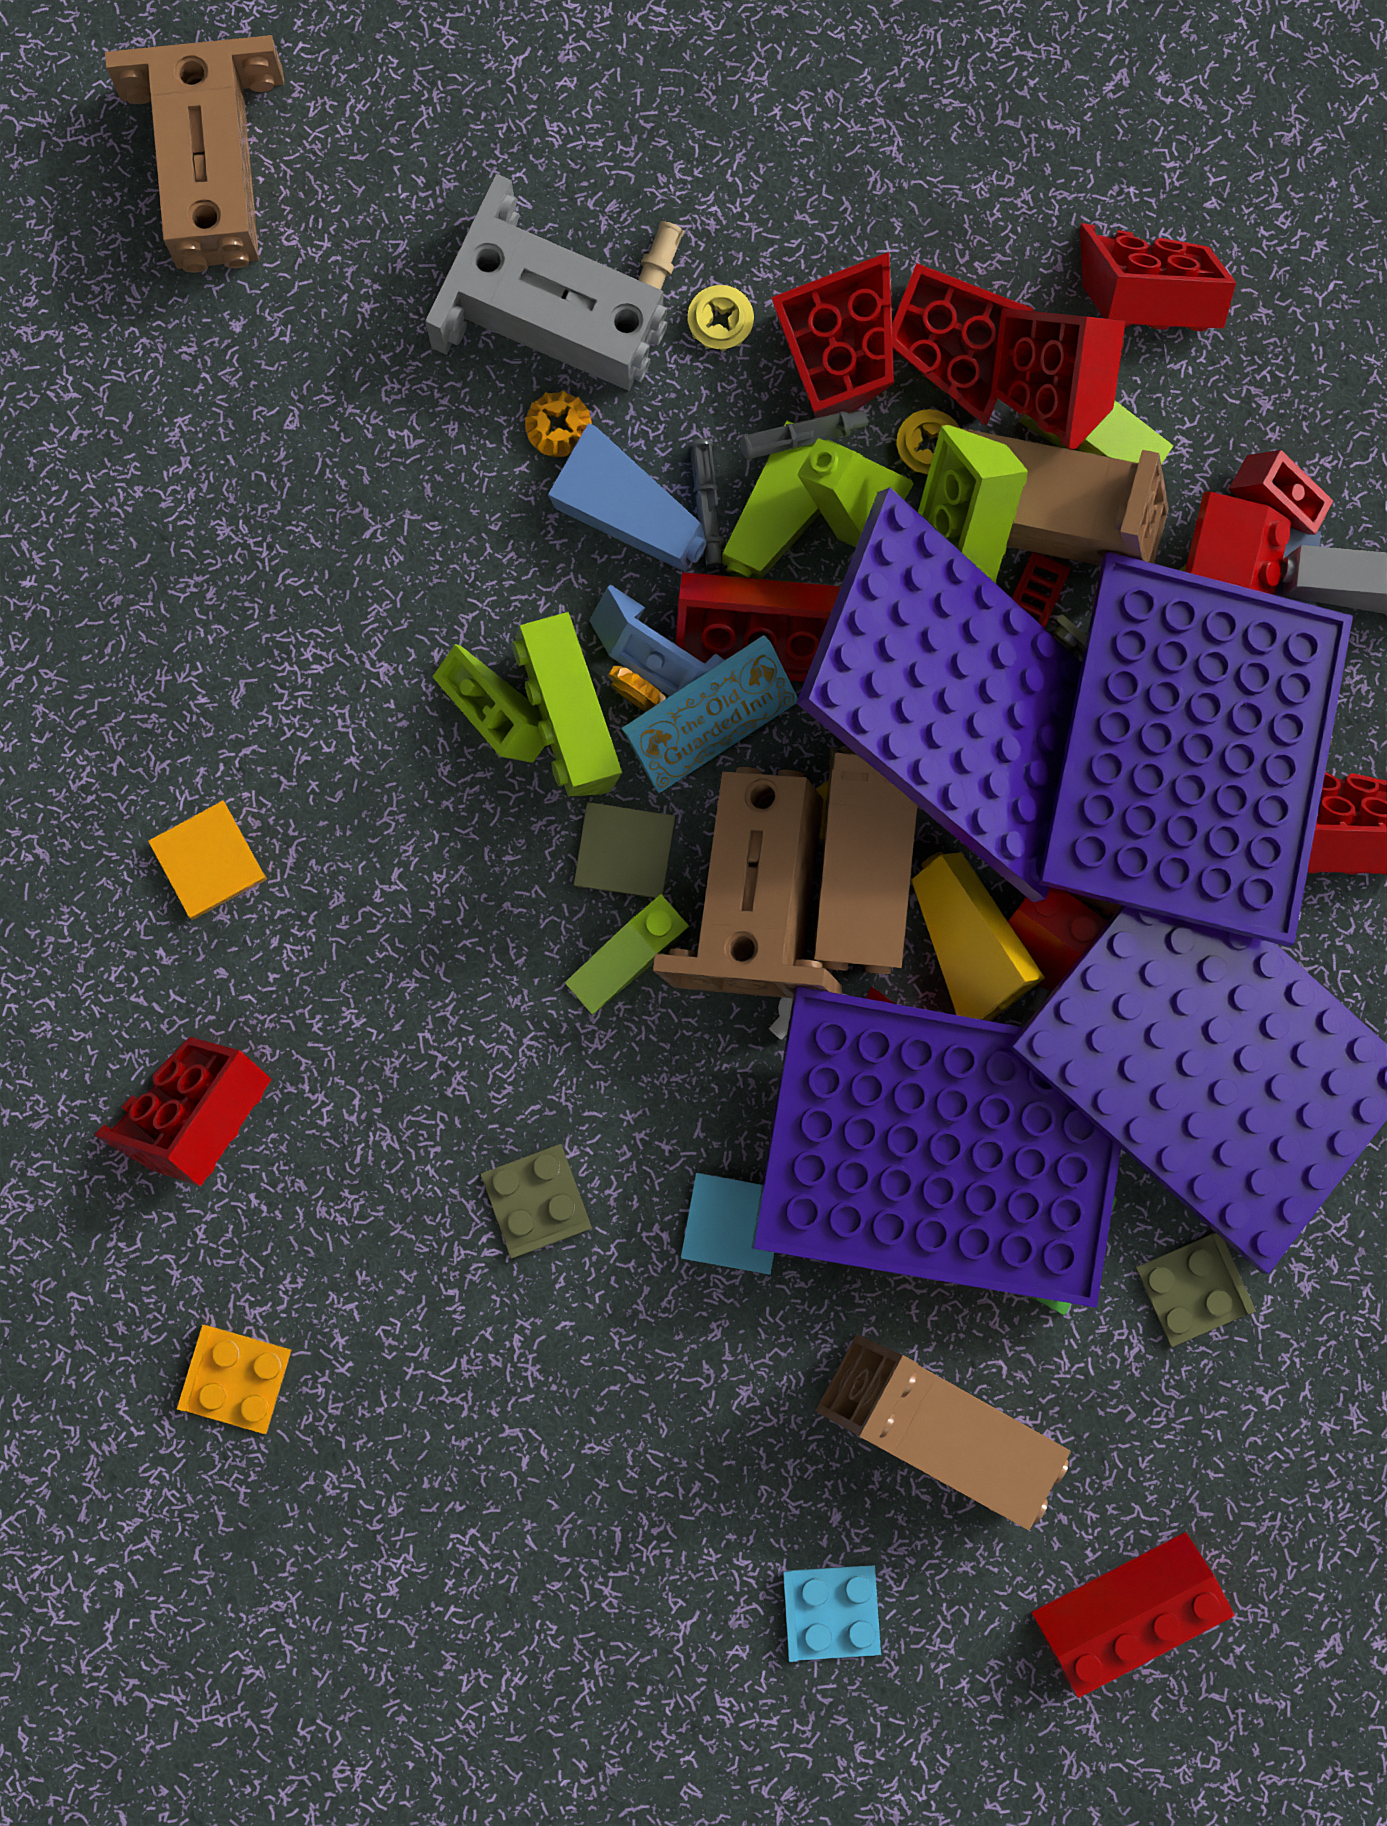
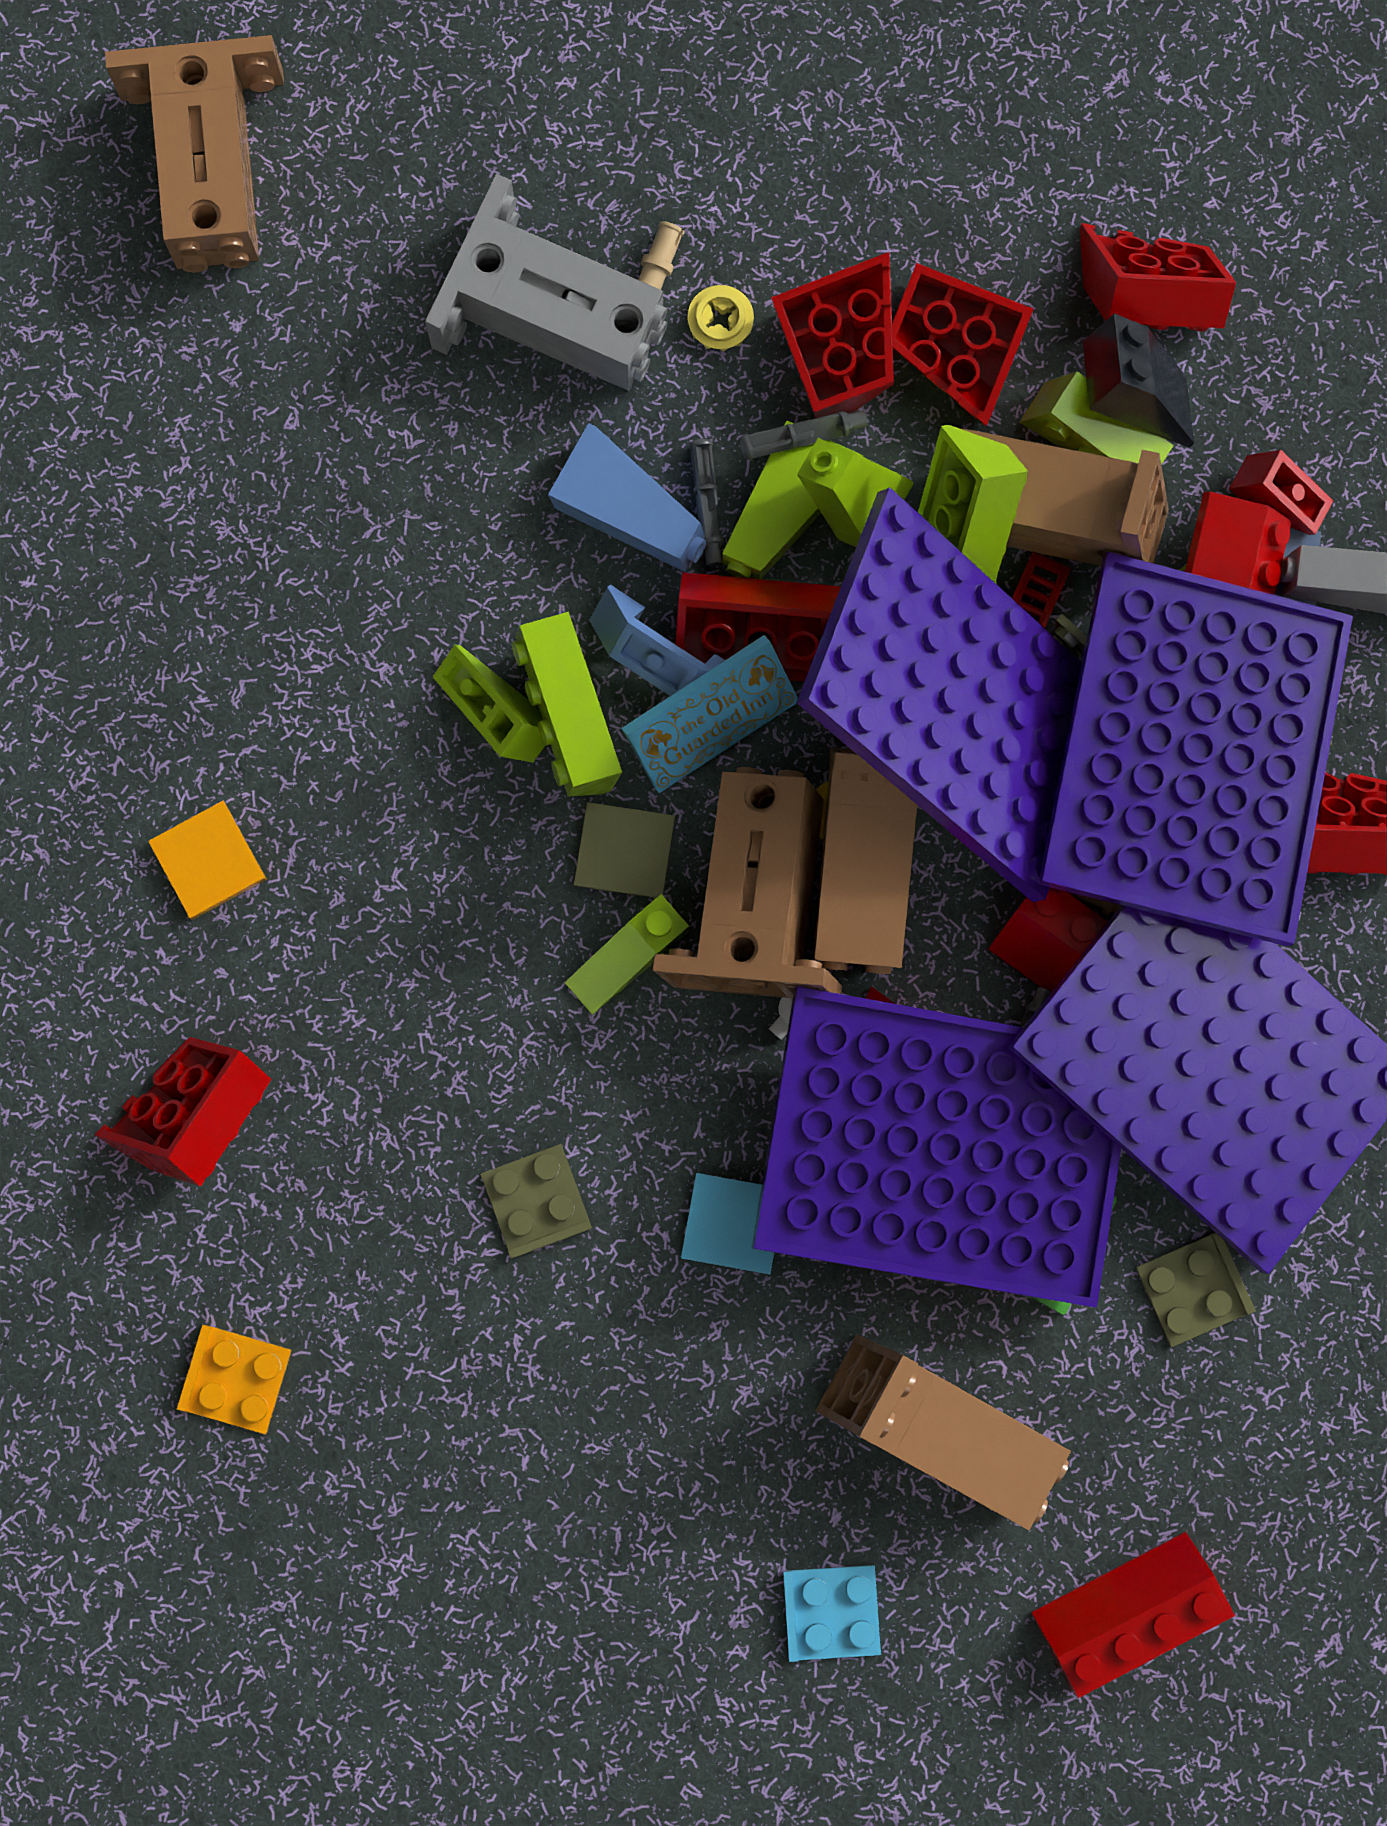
light orange gear [525,390,592,457] -> none
light orange gear [607,666,666,712] -> none
yellow gear [896,409,960,475] -> none
yellow slope [911,852,1045,1021] -> none
red wedge [991,308,1126,449] -> none
none -> black slope [1083,314,1195,448]

